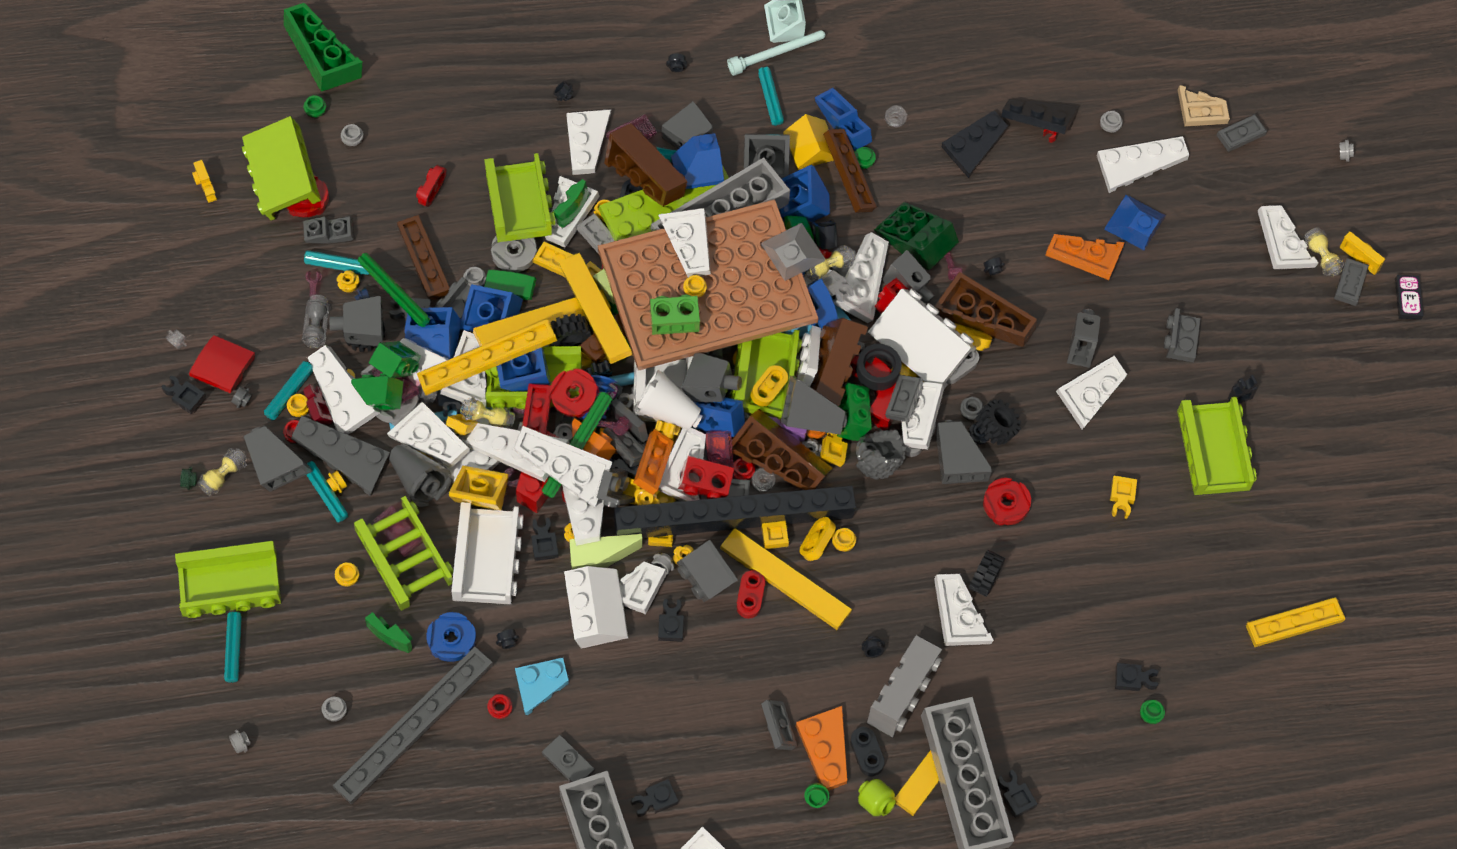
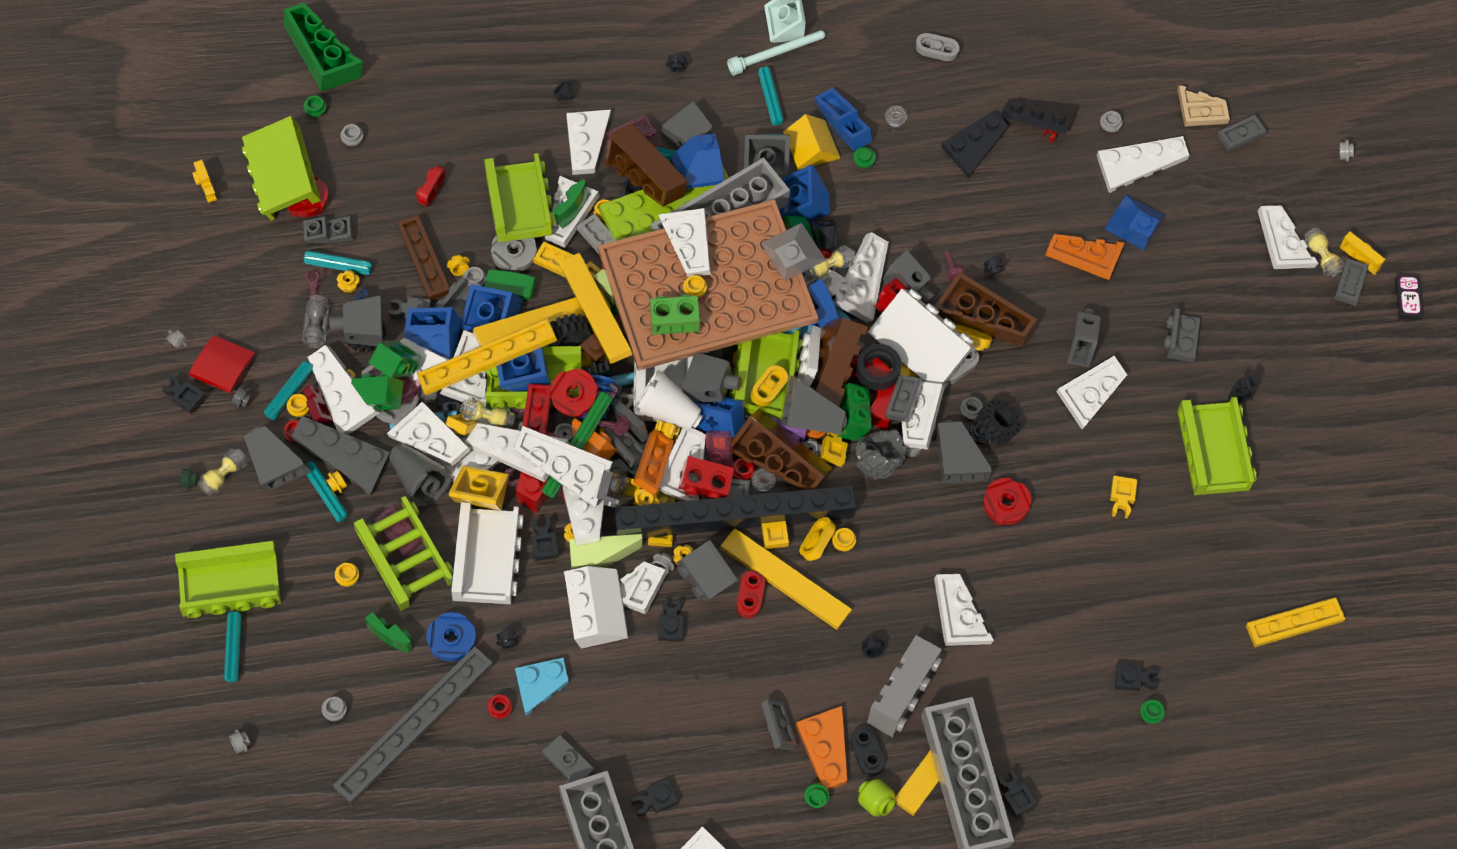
green axle [358,253,430,327] -> none
reddish brown plate [823,129,877,213] -> none
dark green slope [874,202,959,270] -> none
black tyre [969,550,1005,597] -> none
none -> yellow plate [447,255,470,276]
none -> light grey plate [915,33,959,61]

